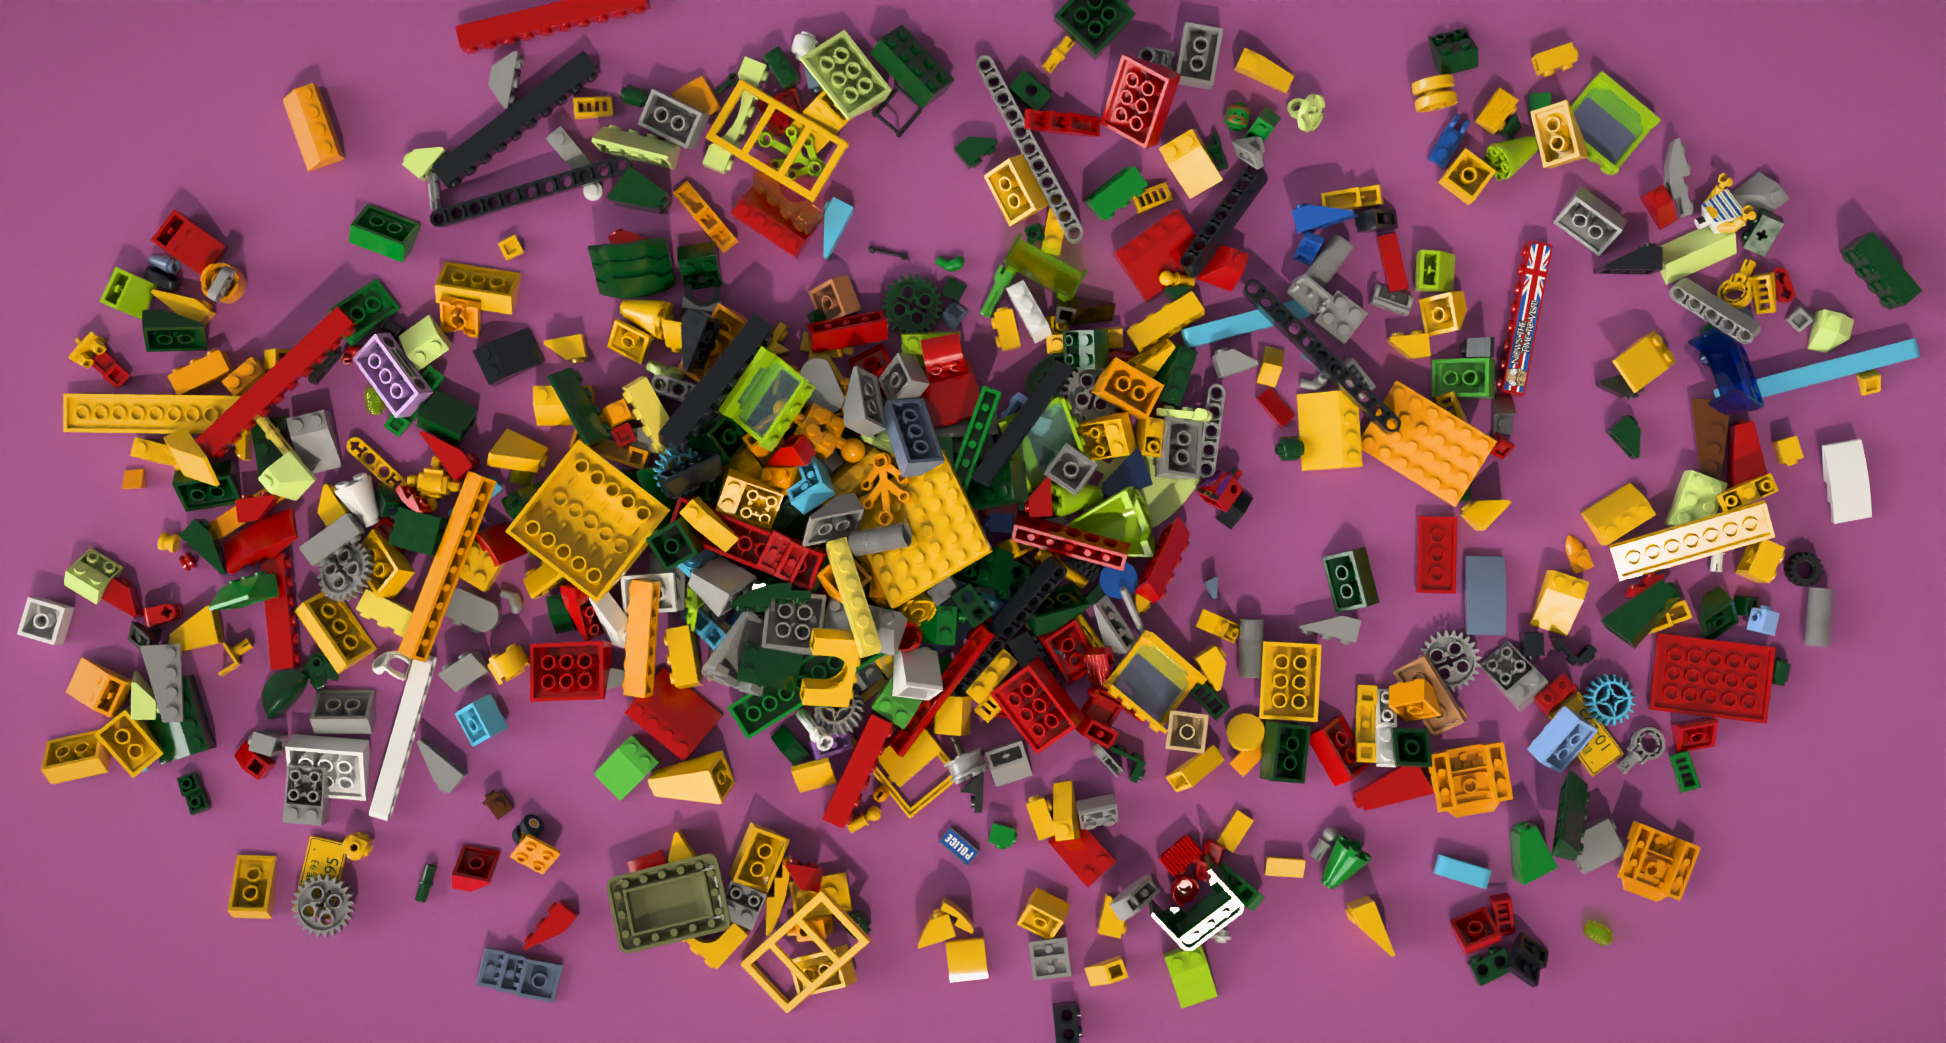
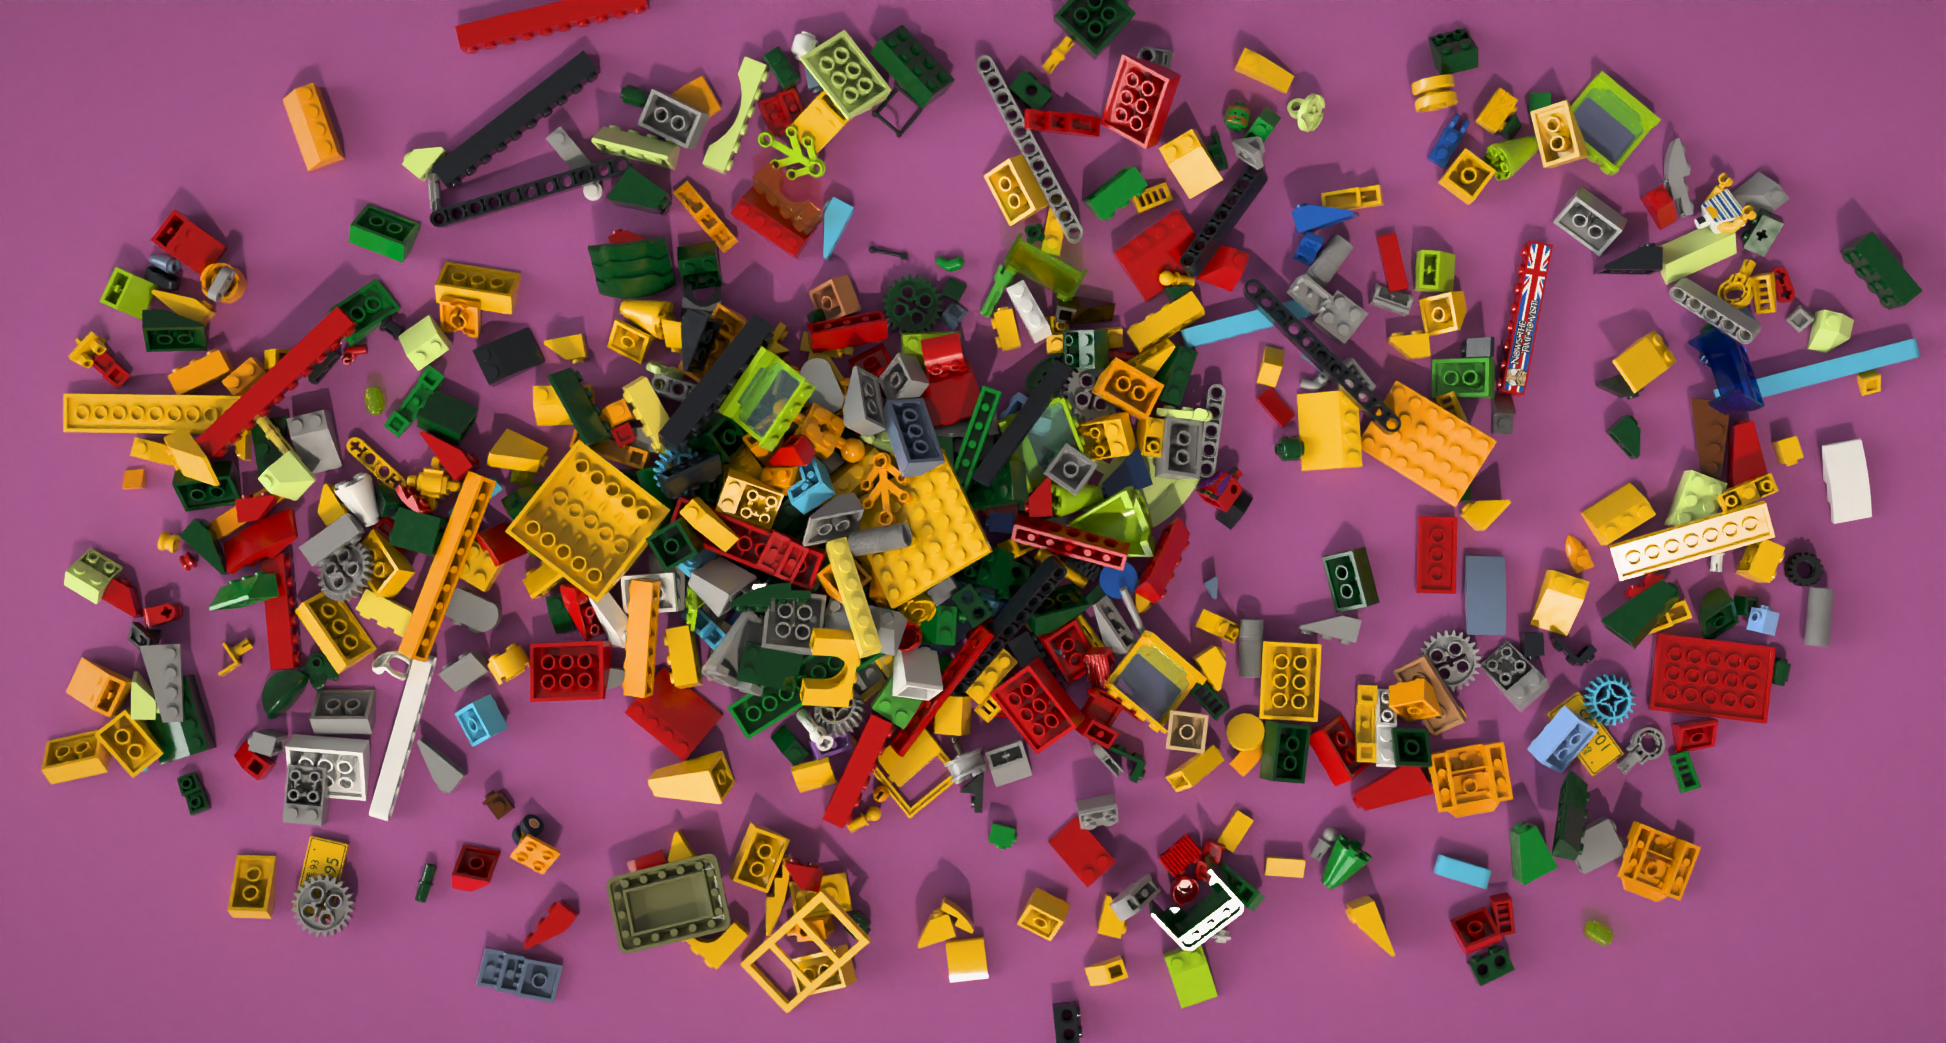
white brick [17,597,75,645] -> none
yellow slope [168,605,225,652] -> none
yellow brick [342,831,374,861] -> none
lavender brick [352,333,433,418] -> none
light grey slope [488,51,523,109] -> none
yellow plate [498,235,525,261] -> none
light grey arm [500,588,523,614] -> none
yellow slope [572,96,613,120] -> none
bright green slope [594,733,662,801] -> none
yellow door [705,79,849,203] -> none
dark green hand [715,73,739,95] -> none
light grey slope [726,880,767,930] -> none
tile [938,826,980,867] -> none
dark green slope [954,136,998,170] -> none
yellow brick [1025,794,1055,841] -> none
light grey slope [1029,937,1071,981] -> none
yellow slope [1053,781,1080,841] -> none
light grey brick [1175,22,1223,90] -> none
light grey slope [1211,347,1259,380] -> none
black slope [1355,209,1398,233] -> none
red slope [1490,432,1515,460] -> none
black slope [1506,932,1549,988] -> none
yellow brick [1531,42,1578,77] -> none
red brick [1534,673,1577,717] -> none

